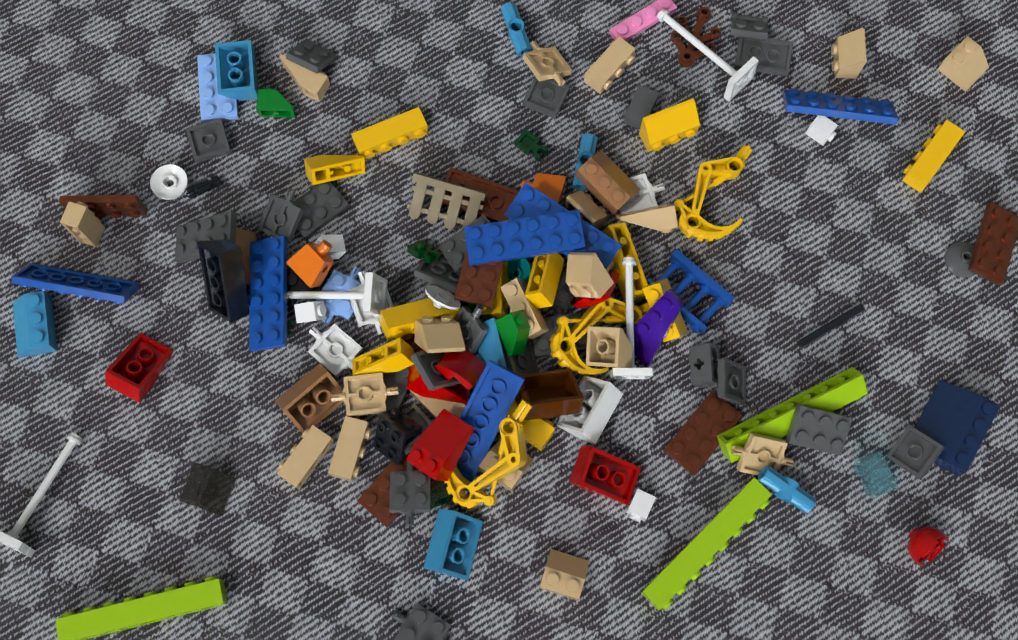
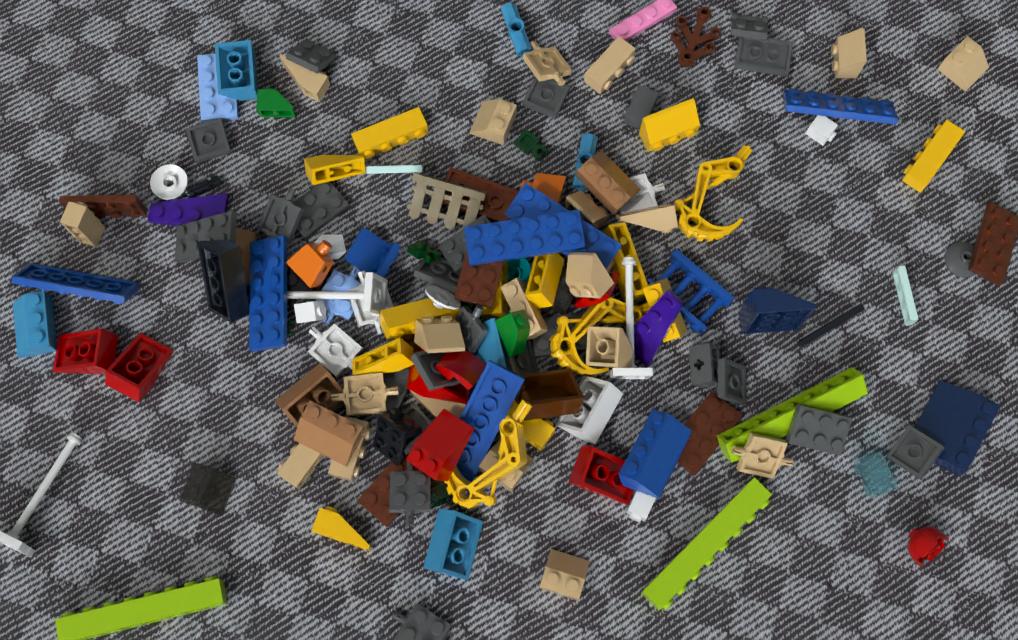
white tile [657,9,759,102] -> none
dark azure piece [758,466,816,513] -> none
none -> red slope [52,328,118,374]
none -> dark purple wing [148,193,229,226]
none -> medium nougat slope [294,401,366,467]
none -> yellow slope [311,506,372,551]
none -> blue bracket [345,228,401,278]
none -> light aqua tile [366,165,423,174]
none -> tan slope [470,99,517,145]
none -> blue slope [618,409,692,499]
none -> dark blue slope [738,286,817,335]
none -> light aqua tile [892,265,919,326]

